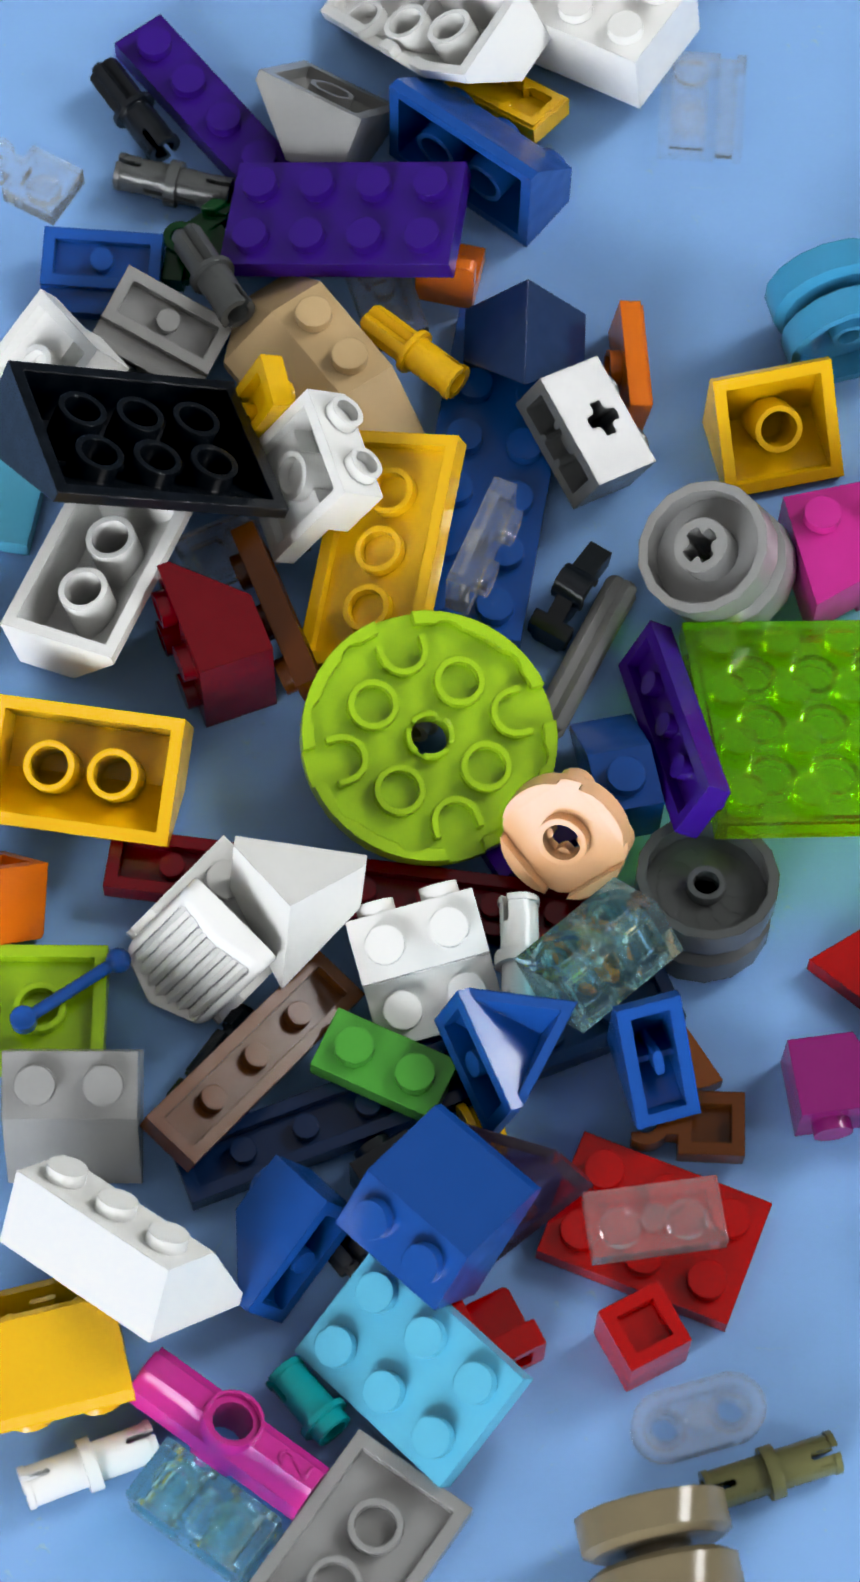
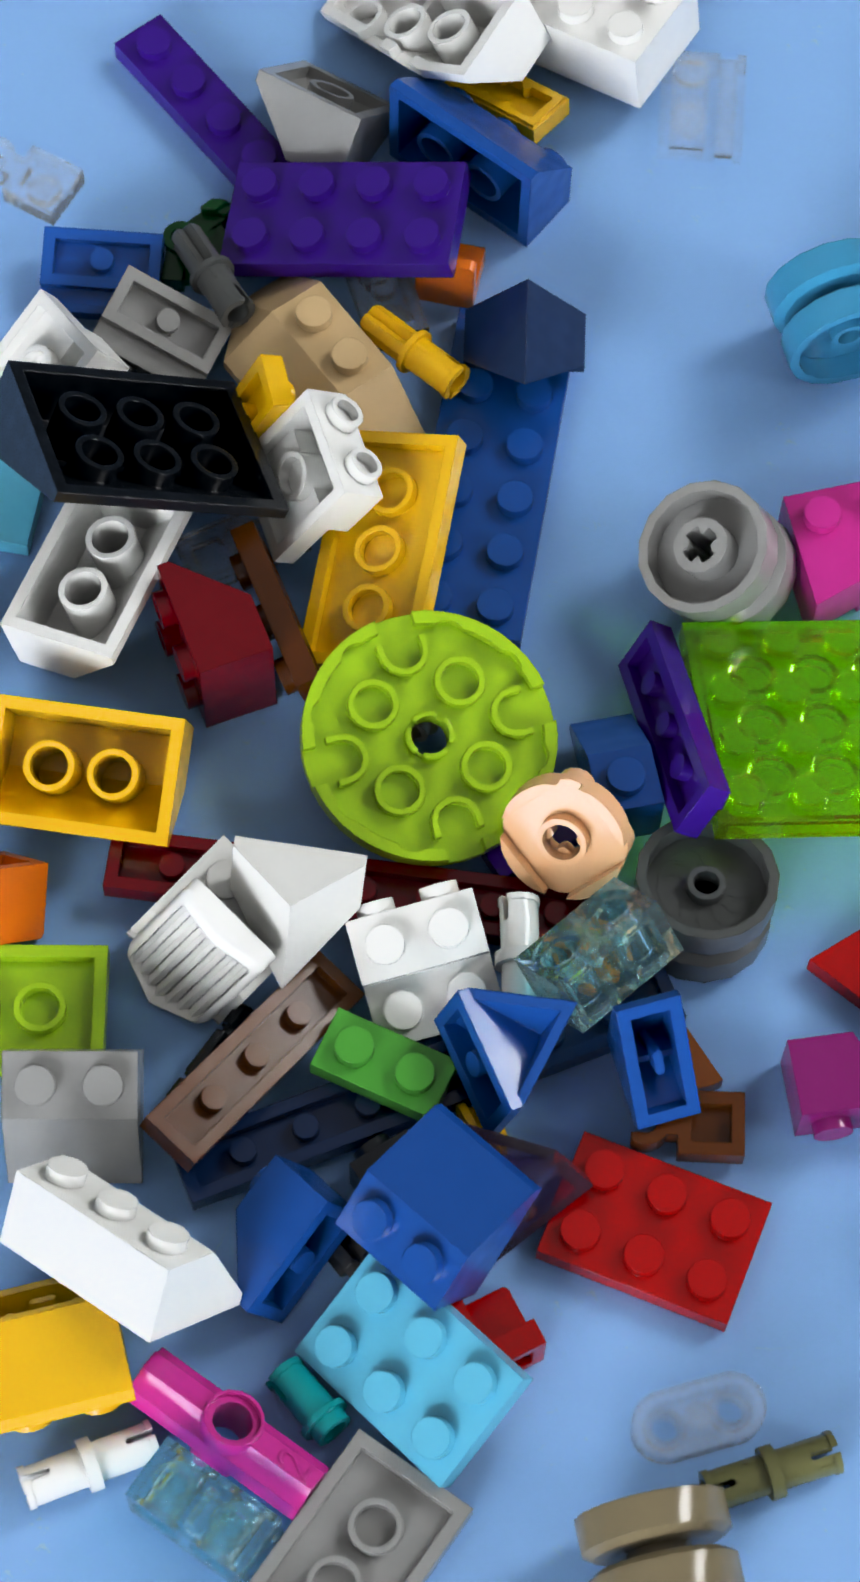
blue hinge [10,947,131,1034] -> none
black axle [90,57,180,162] -> none
dark grey pin [113,152,236,208] -> none
clear plate [445,476,523,615] -> none
brick [515,356,656,509] -> none
black piece [527,541,612,652] -> none
light grey axle [545,575,637,739] -> none
clear plate [581,1175,729,1266] -> none
red panel [594,1280,692,1392] -> none
orange plate [603,300,653,431] -> none
yellow slope [702,356,844,495] -> none

